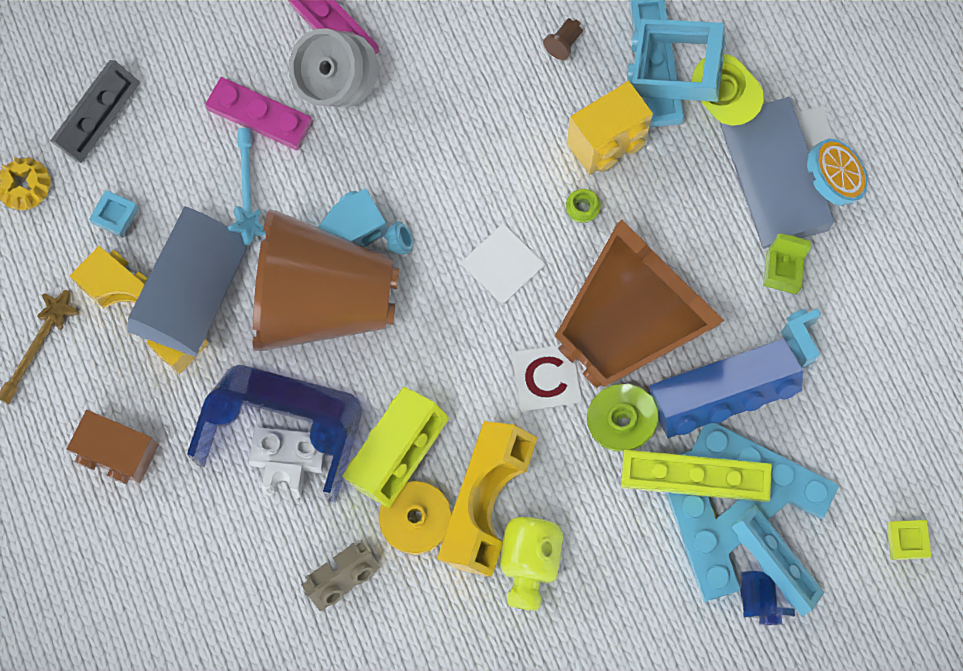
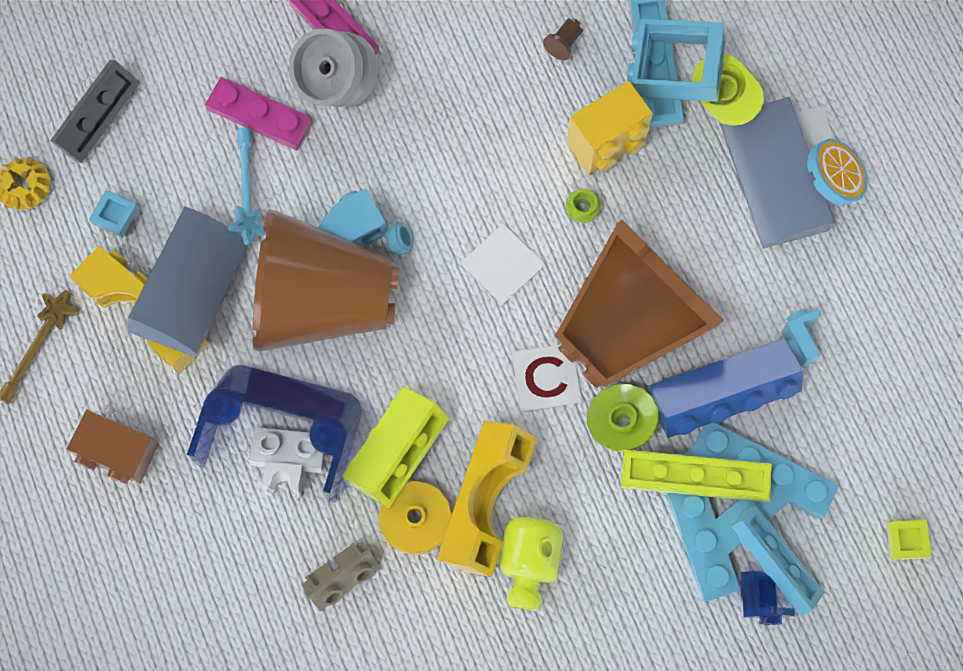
lime bracket [763,233,811,295] -> none

